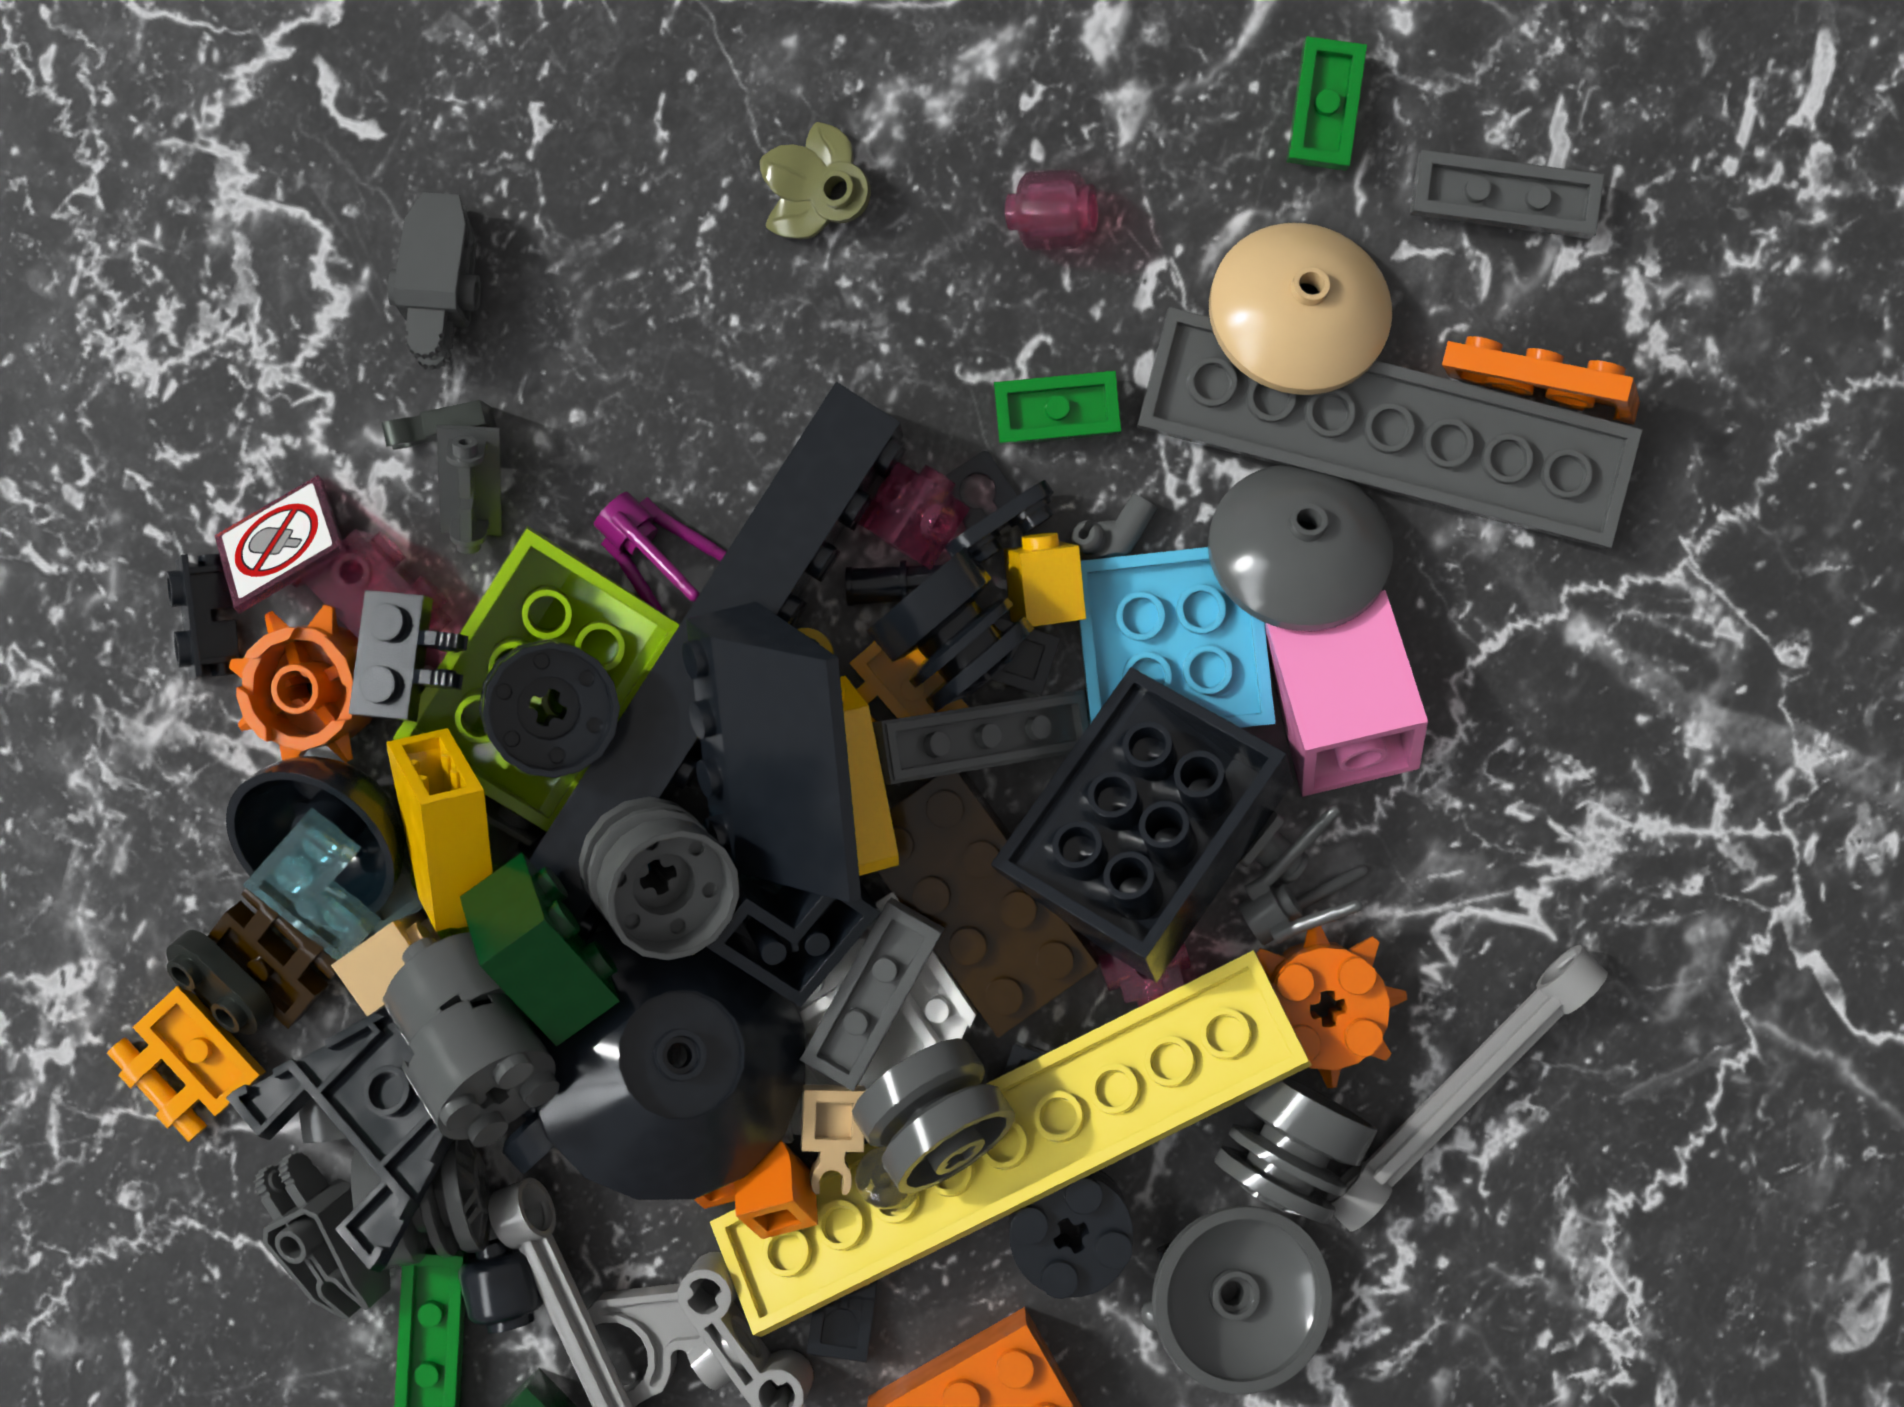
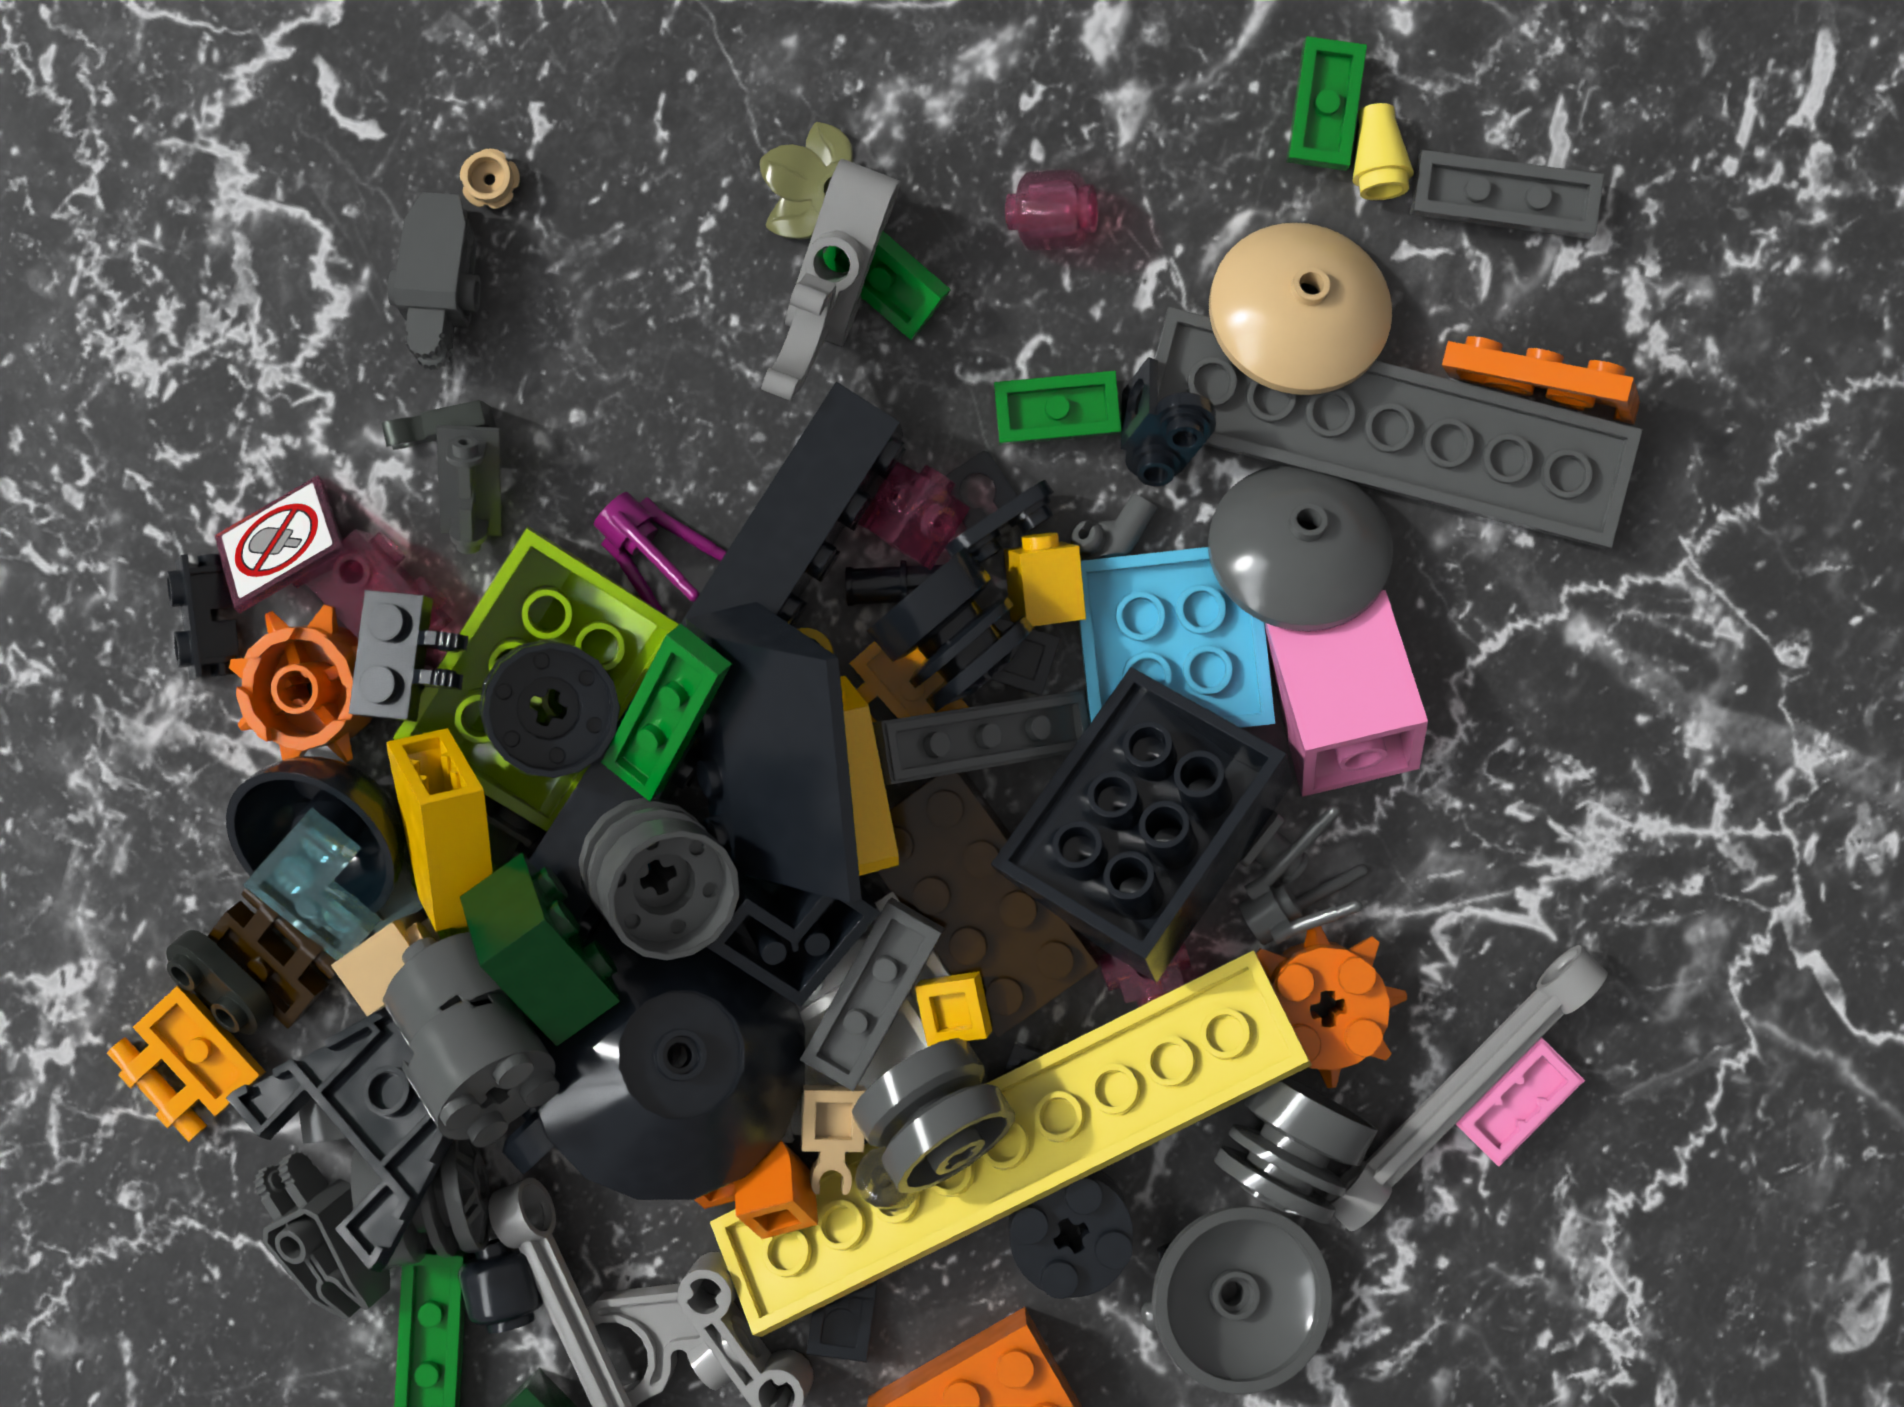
none -> tan plate [460,149,520,209]
none -> green plate [601,624,732,802]
none -> light grey piece [761,158,900,401]
none -> green plate [823,231,951,340]
none -> yellow tile [915,971,992,1046]
none -> black bracket [1121,357,1216,487]
none -> light yellow cone [1352,103,1414,200]
none -> bright pink plate [1456,1037,1585,1167]

